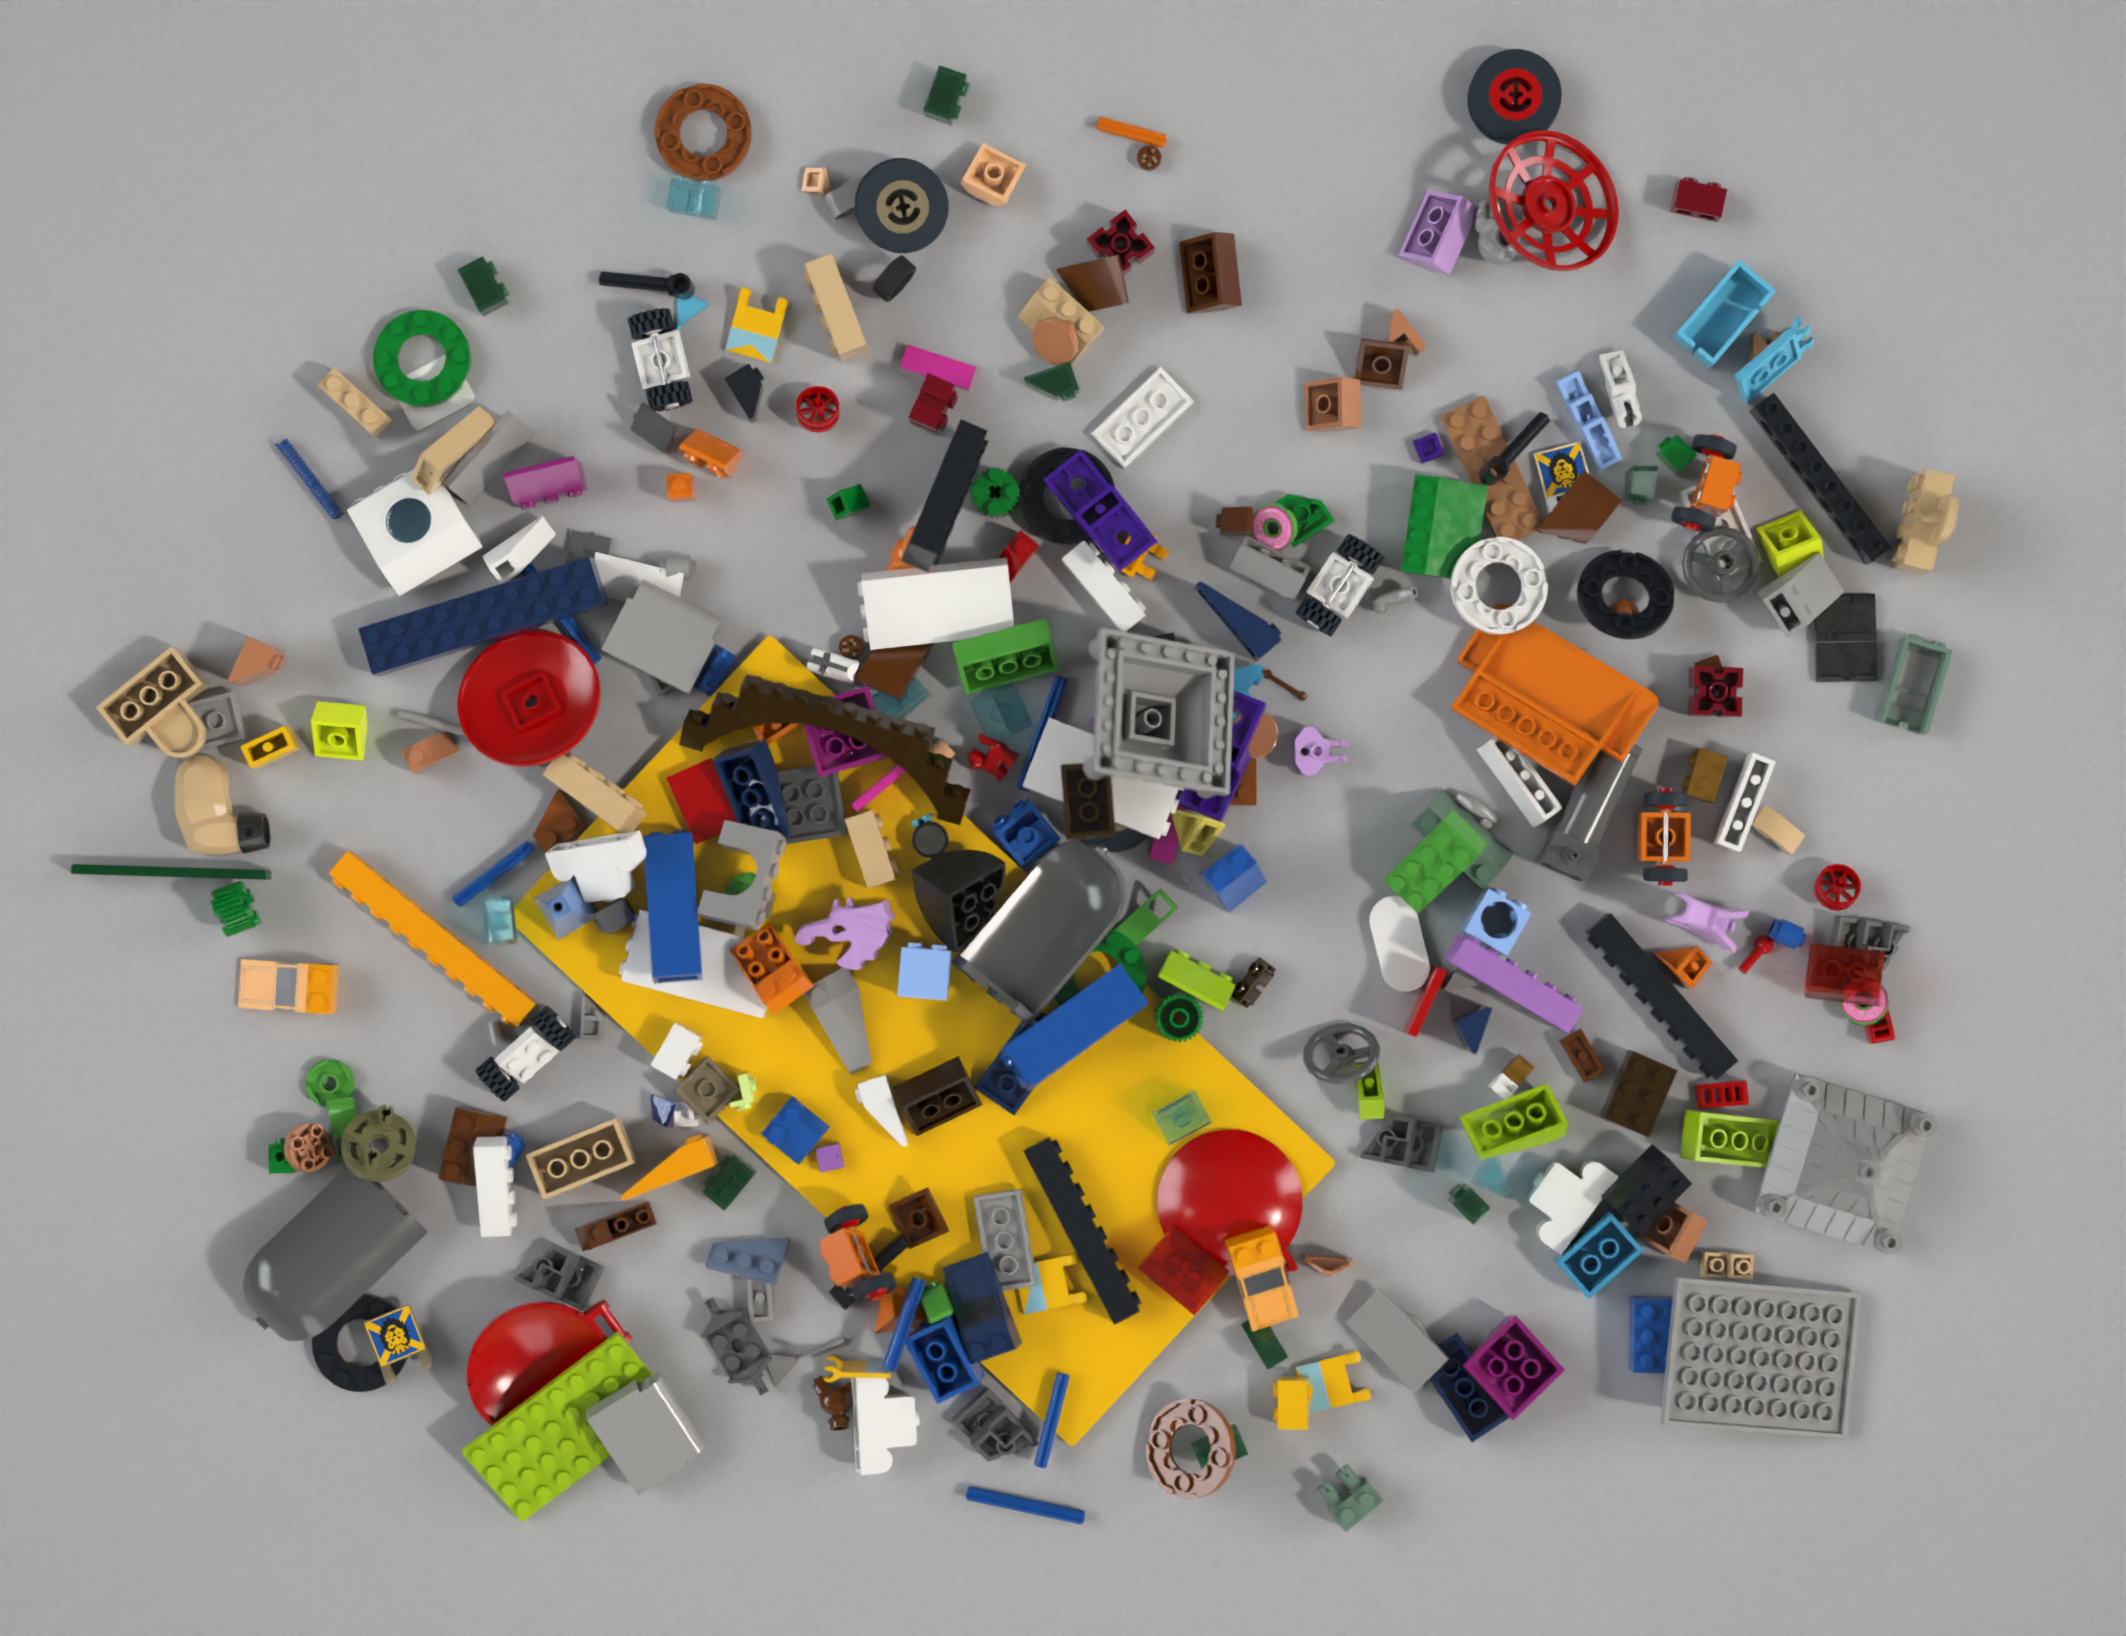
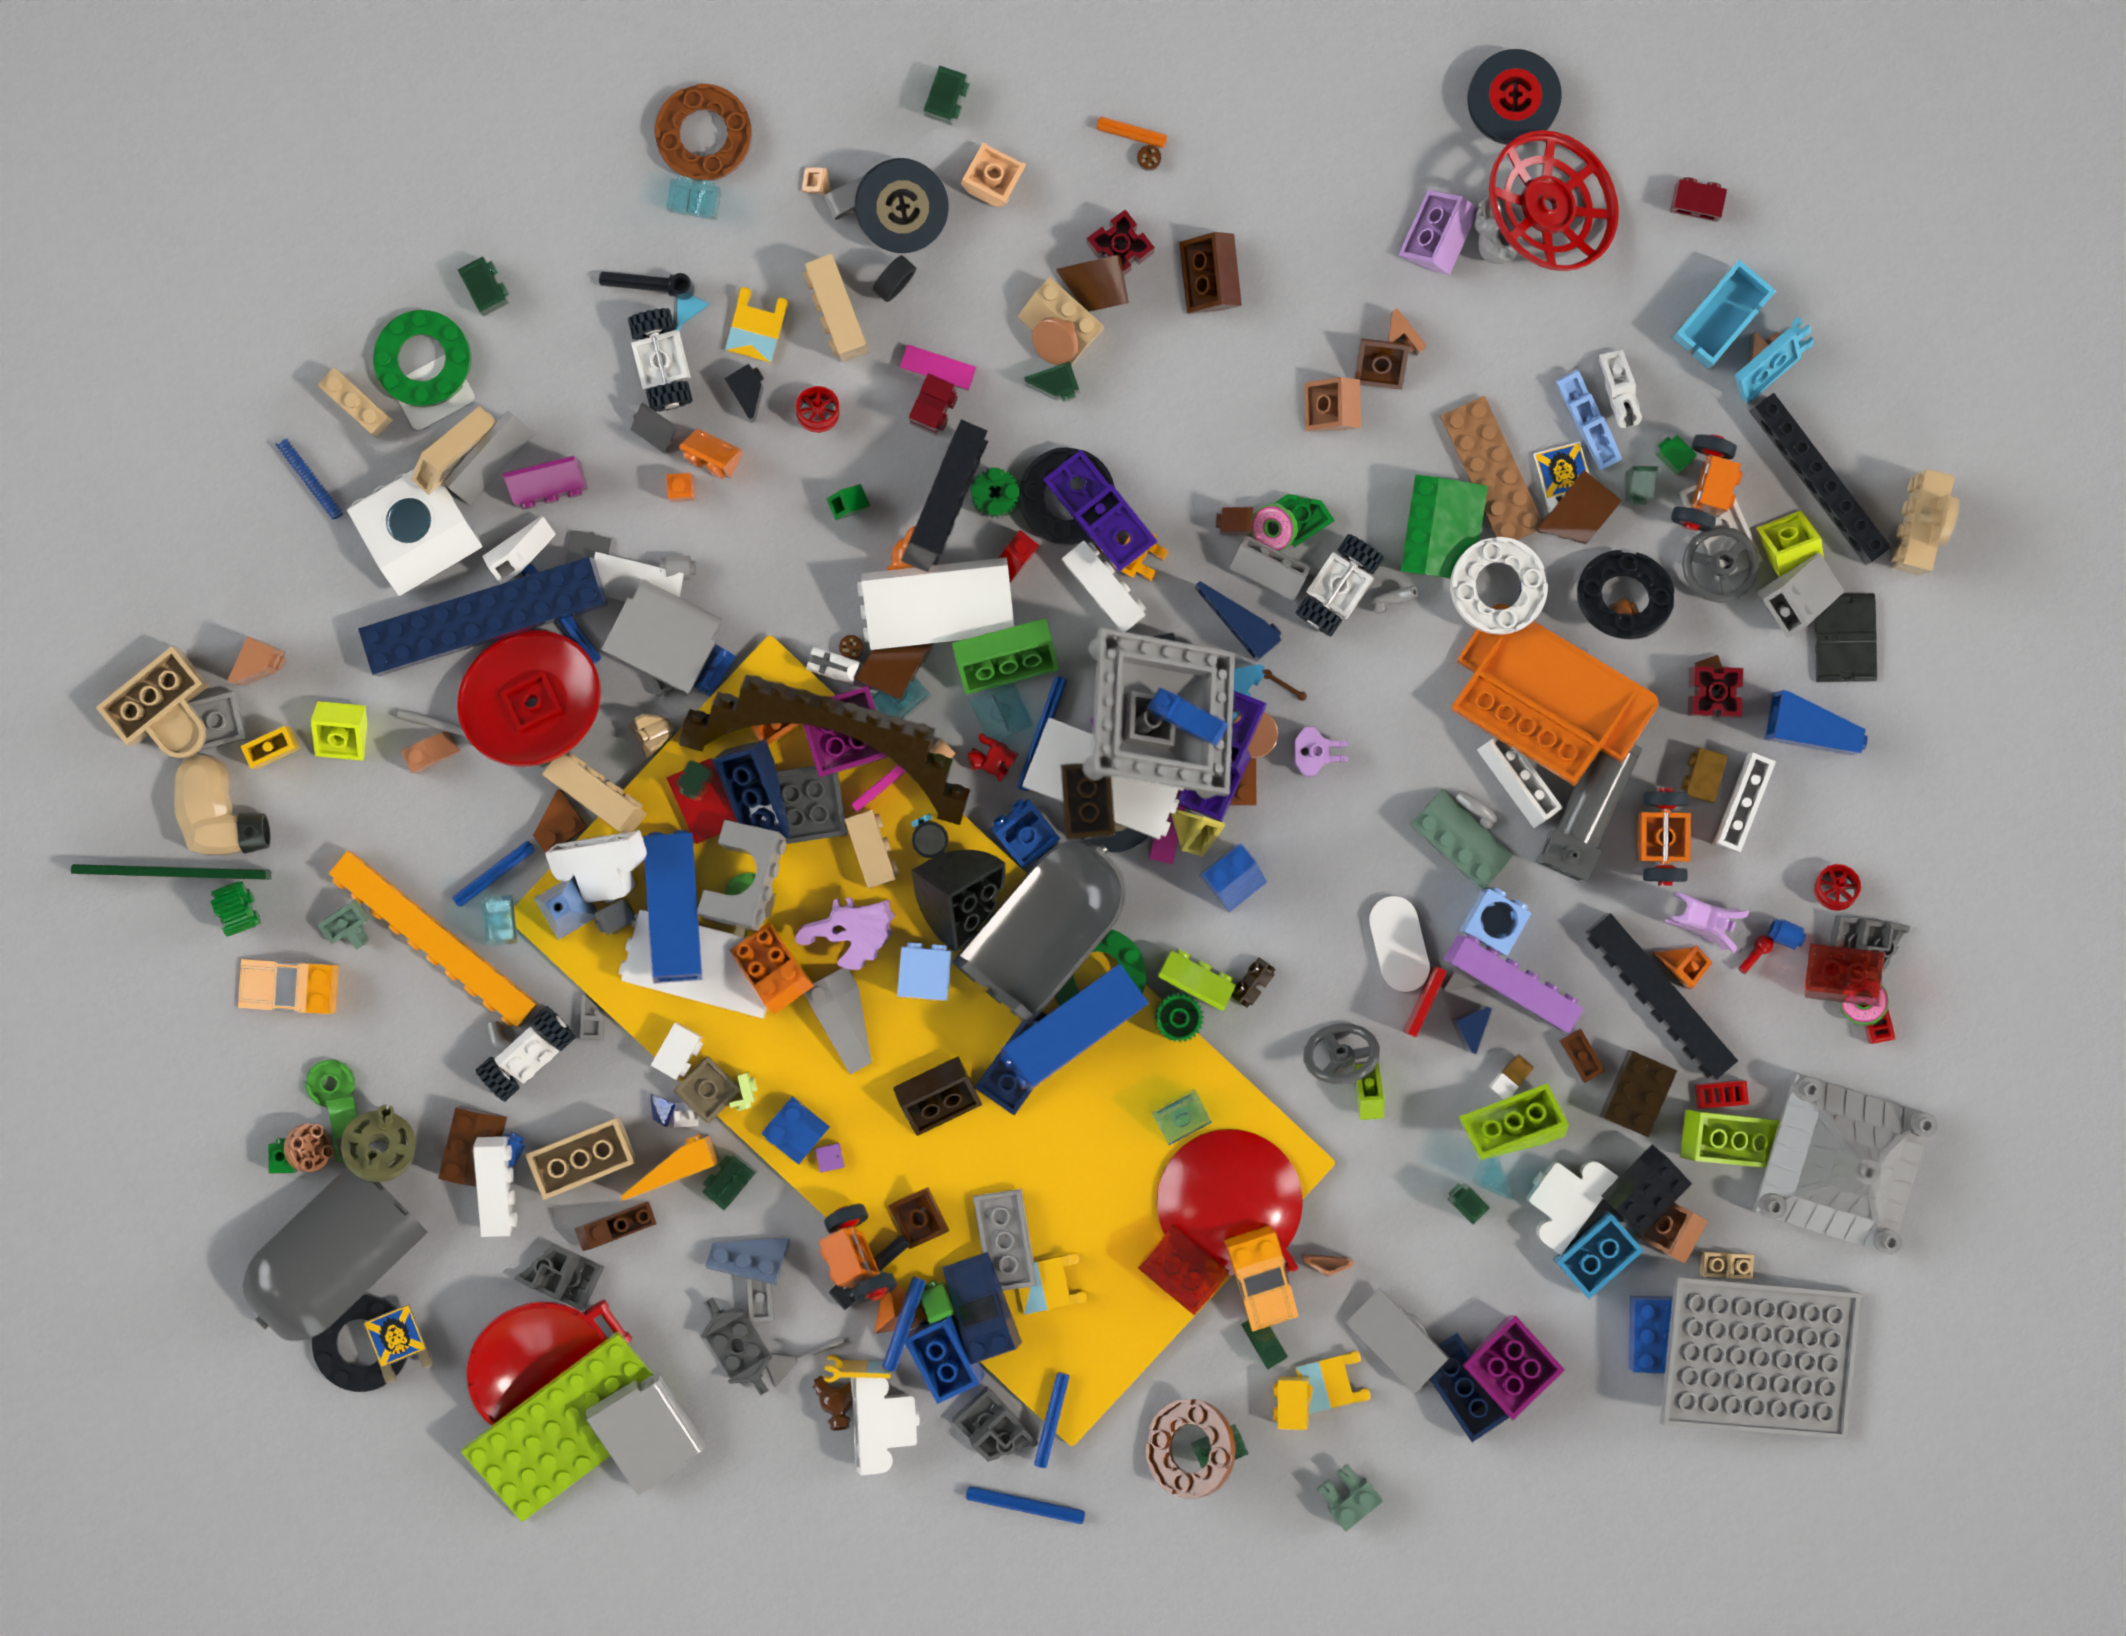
white slope [855,1074,908,1147] -> none
black brick [1023,1136,1142,1325] -> none
white tile [1091,367,1194,469] -> none
bright green piece [1115,889,1178,946] -> none
dark grey slope [1360,1114,1443,1173] -> none
bright green brick [1383,809,1488,913] -> none
dark purple tile [1413,432,1445,464] -> none
black axle [1479,412,1550,486] -> none
tan slope [1752,805,1805,855] -> none
door [1876,634,1953,735] -> none
none -> sand green hinge [317,899,370,950]
none -> tan brick [629,714,674,758]
none -> clear green brick [677,761,715,800]
none -> blue slope [1147,687,1228,746]
none -> blue slope [1765,690,1868,755]

